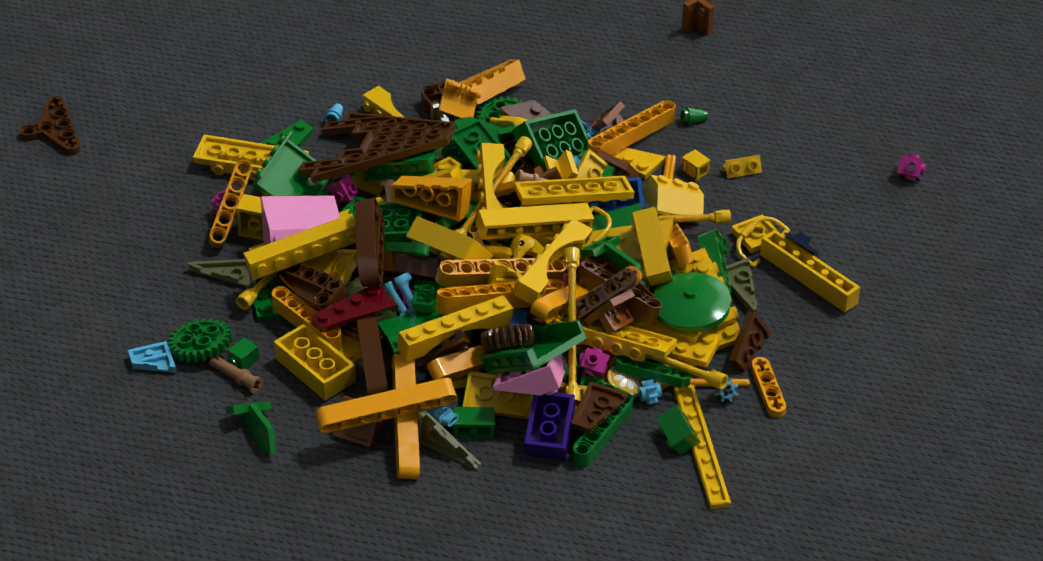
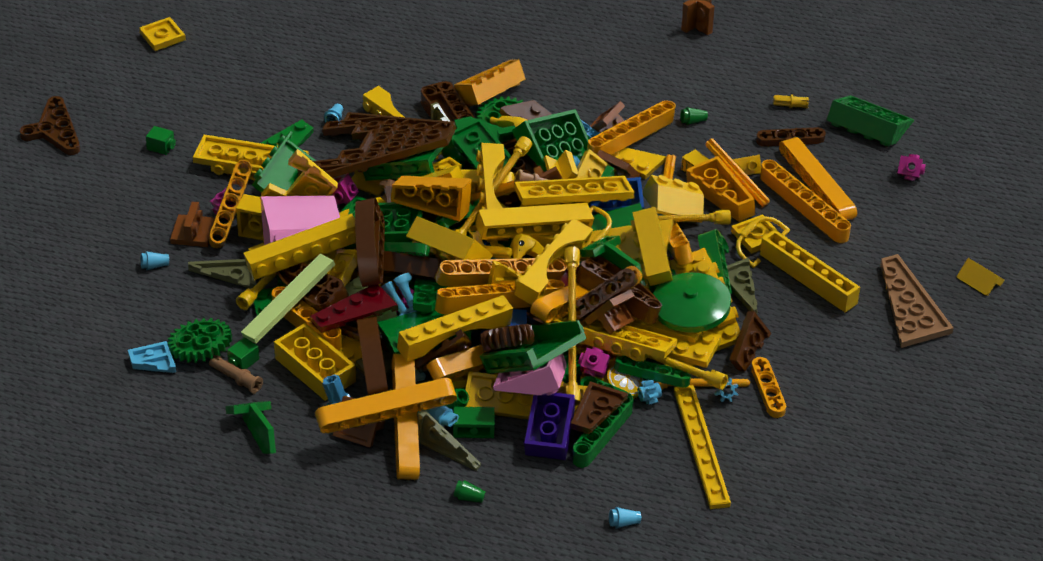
light orange hinge [439,79,482,118] -> none
green brick [657,404,701,455] -> none
dark blue piece [784,232,820,260] -> none
none -> yellow plate [139,17,186,51]
none -> medium azure cone [140,251,169,270]
none -> green brick [146,126,176,155]
none -> dark orange bracket [170,202,215,247]
none -> yellowish green tile [241,254,335,343]
none -> yellow wing [261,149,338,196]
none -> dark azure piece [322,374,351,405]
none -> green cone [445,389,469,410]
none -> green cone [454,480,486,503]
none -> medium azure cone [609,507,641,528]
none -> light orange wedge [686,156,755,222]
none -> light orange axle [705,138,770,207]
none -> reddish brown beam [756,127,826,146]
none -> light orange beam [760,160,851,243]
none -> yellow axle [773,94,809,108]
none -> light orange beam [779,137,857,220]
none -> green slope [827,95,914,146]
none -> medium nougat wing [881,254,954,348]
none -> yellow panel [957,258,1004,296]

